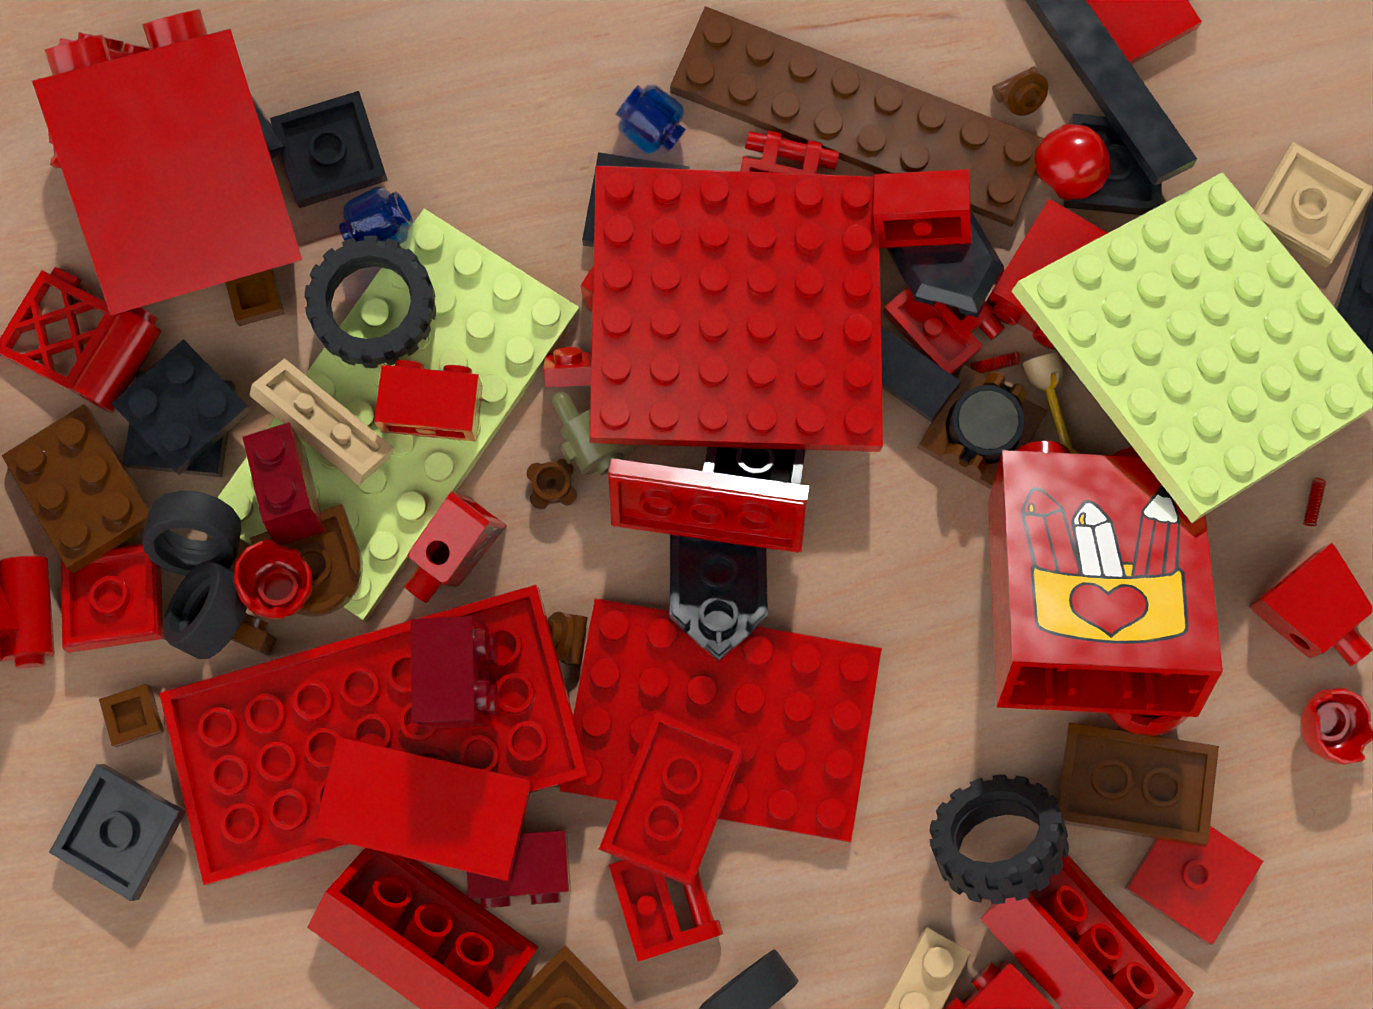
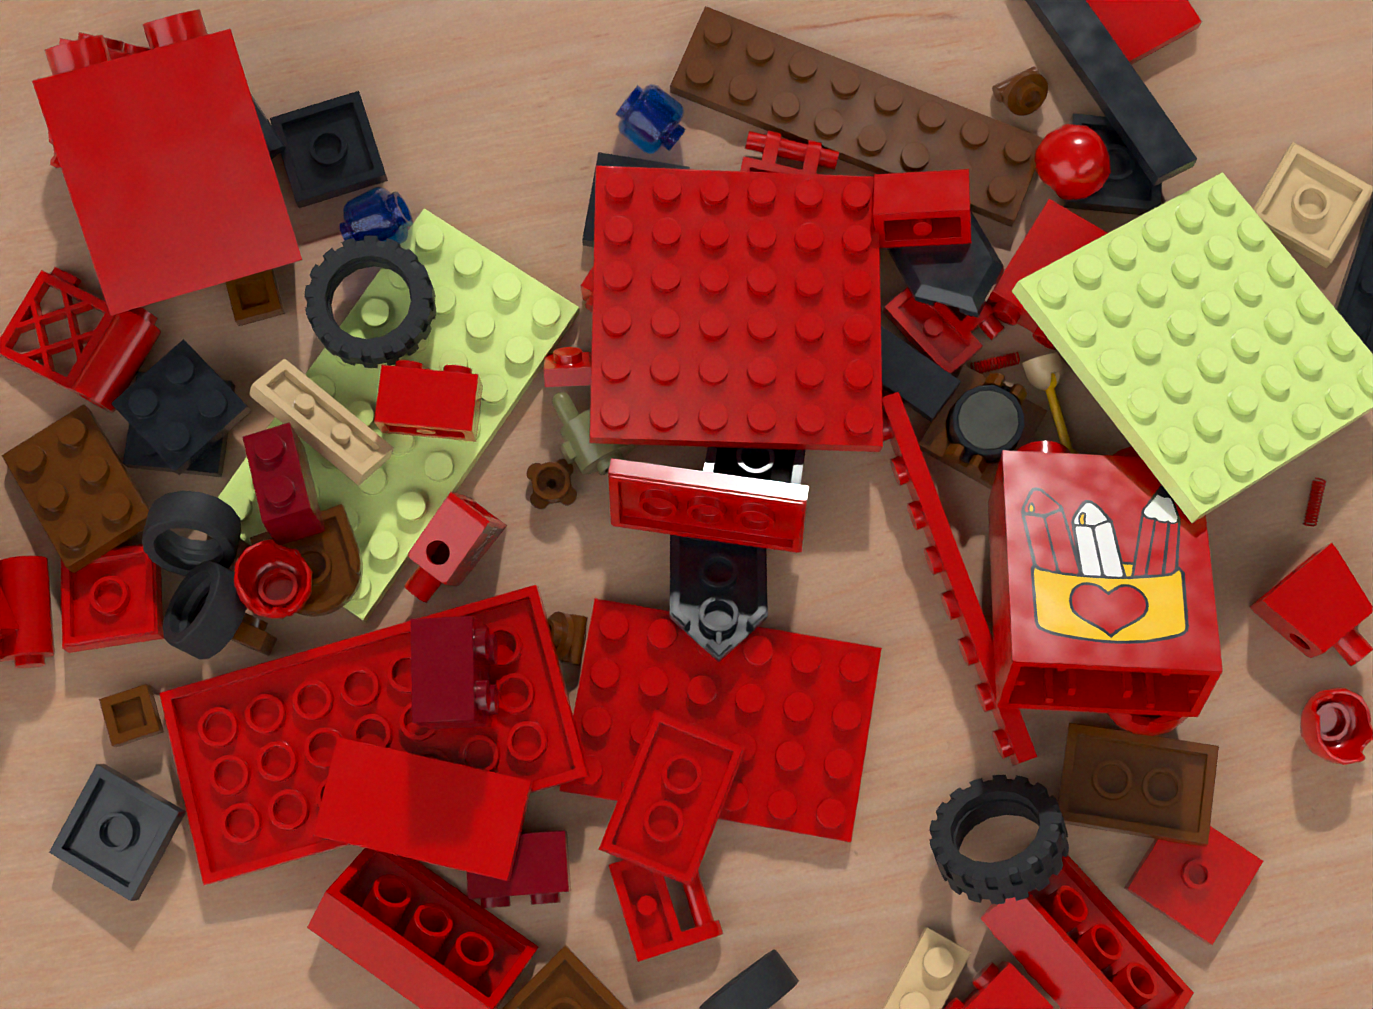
none -> red plate [882,392,1038,766]

